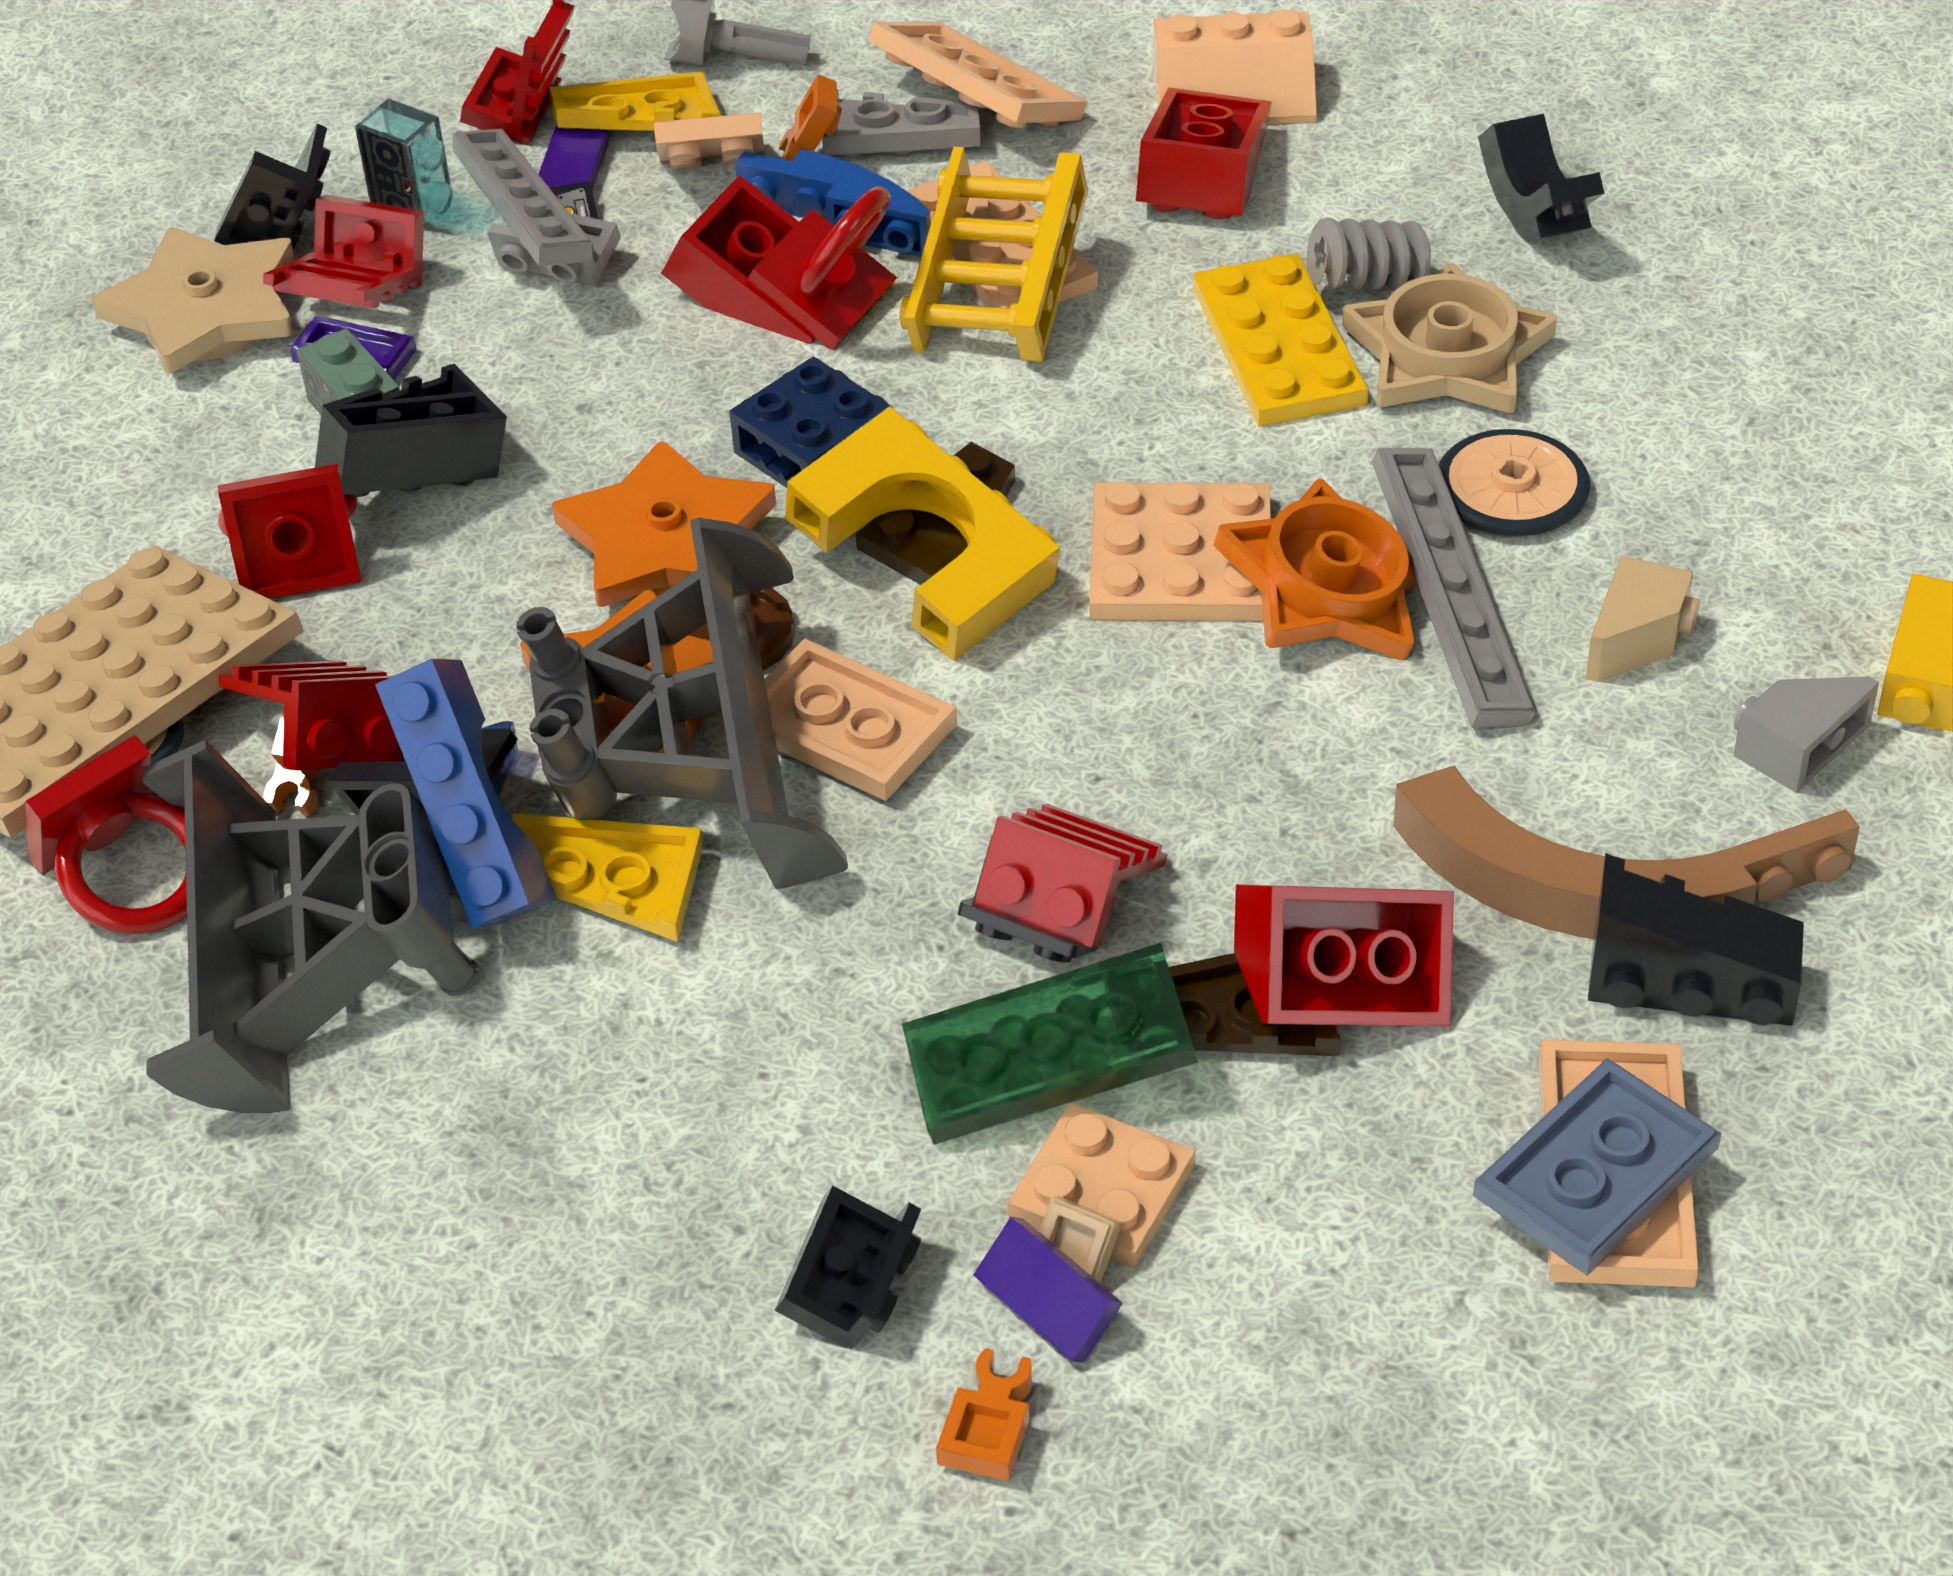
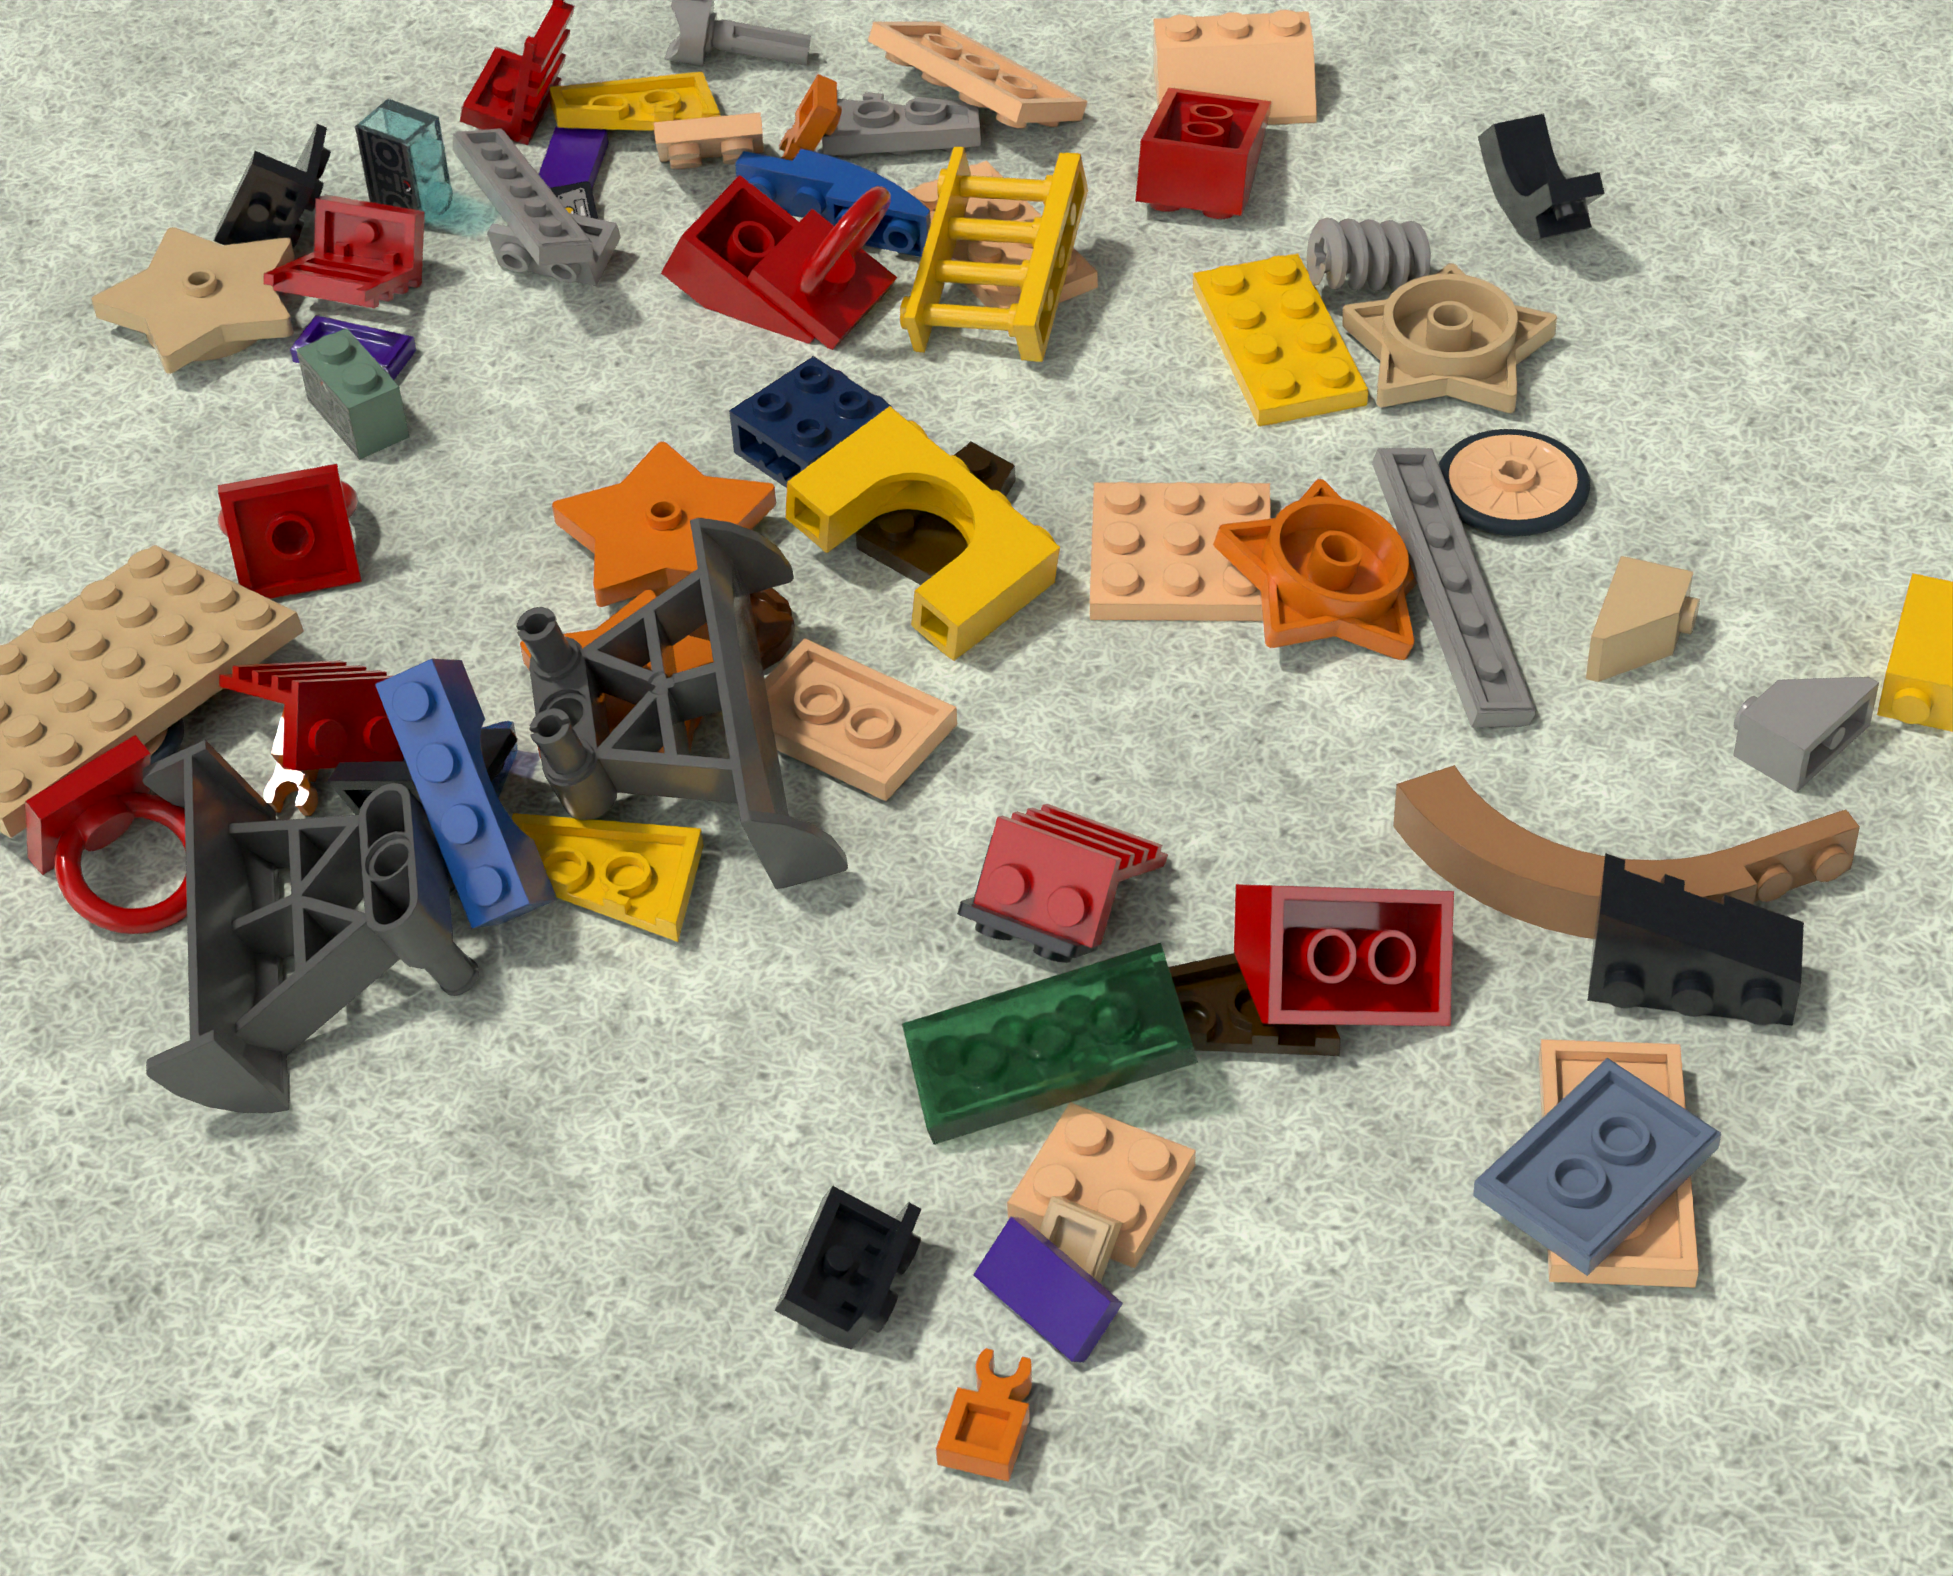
black wedge [315,363,507,497] -> none

